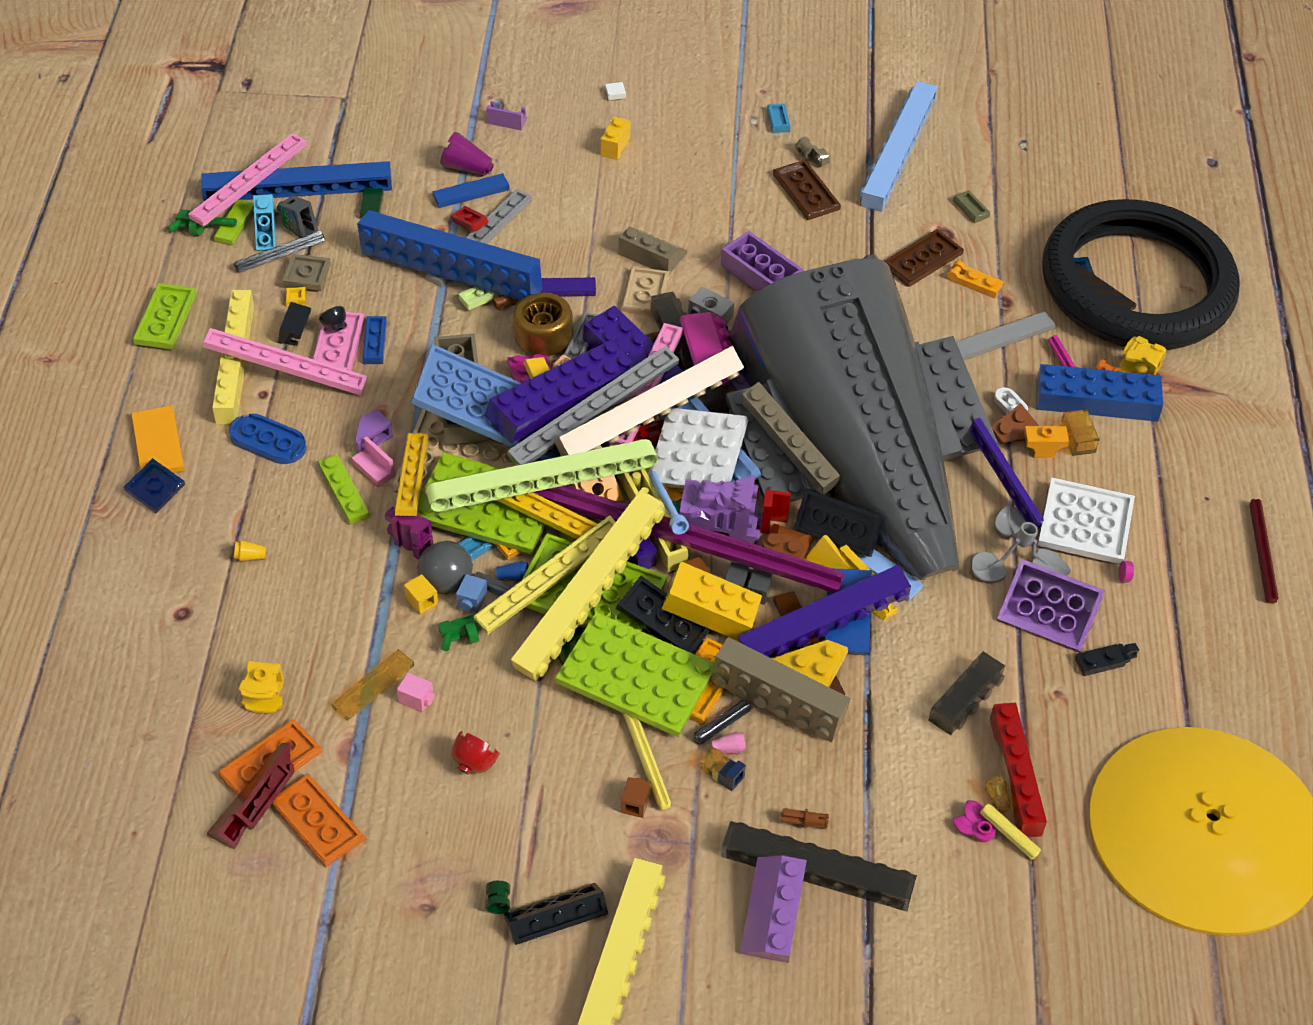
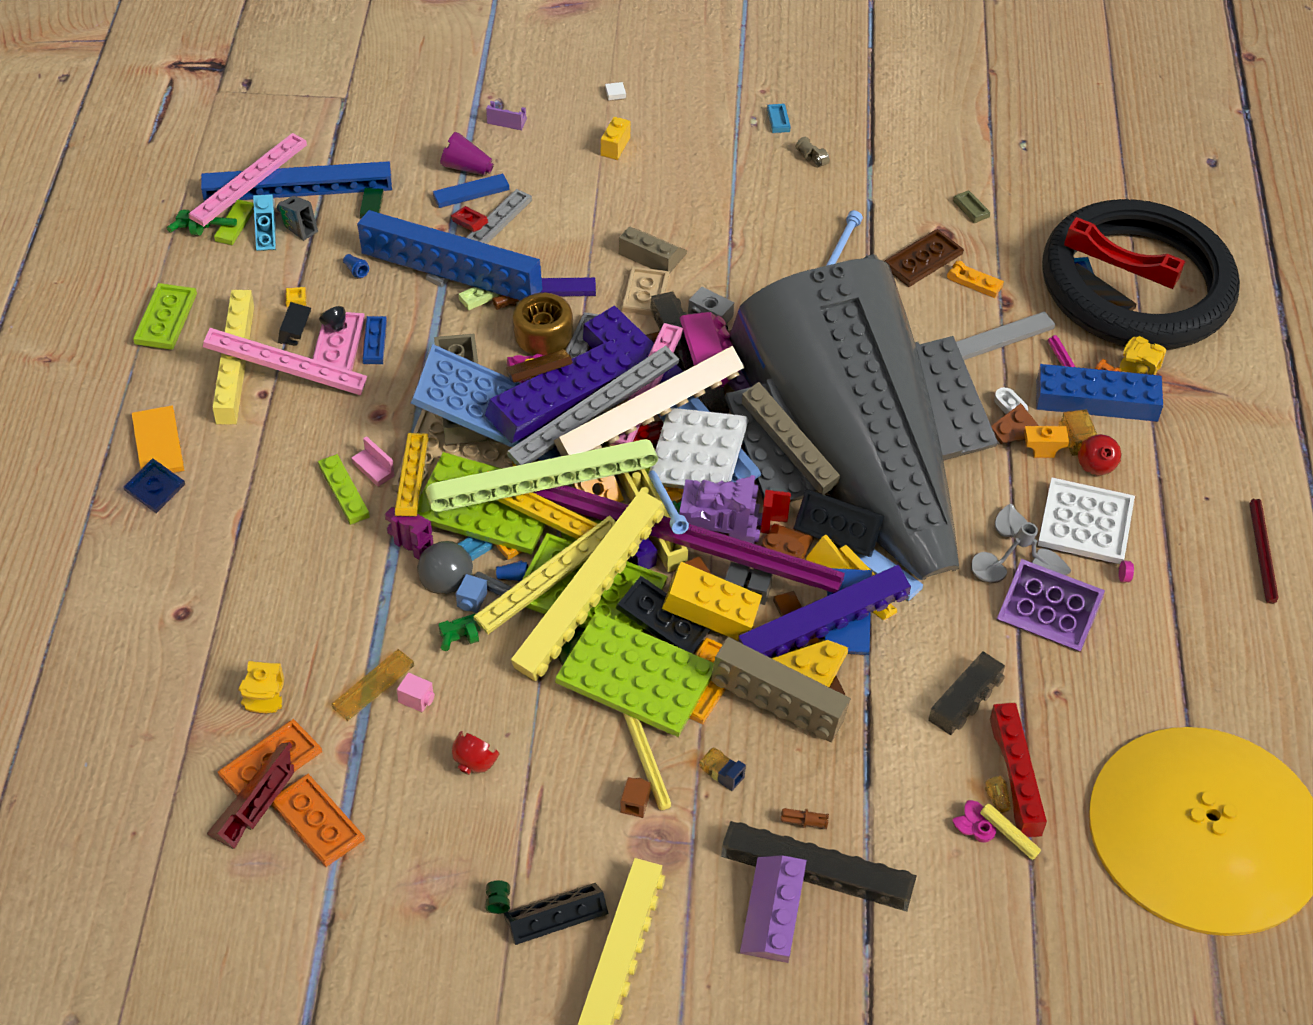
blue tile [229,414,307,464] -> none
axle [234,231,325,273] -> none
yellow cone [234,540,266,561] -> none
dark tan plate [282,254,331,291] -> none
medium lavender slope [356,409,393,454] -> none
yellow brick [404,574,438,615] -> none
black axle [694,700,751,744] -> none
bright pink cone [712,731,746,754] -> none
medium lavender brick [721,230,804,291] -> none
reddish brown tile [773,160,841,220] -> none
light blue brick [859,81,938,212] -> none
dark purple tile [969,417,1044,529] -> none
black hinge [1075,643,1139,676] -> none
none -> blue cone [343,254,369,278]
none -> reddish brown tile [505,349,573,383]
none -> light blue piece [826,210,863,266]
none -> red arch [1064,217,1185,289]
none -> red cylinder [1078,434,1122,476]

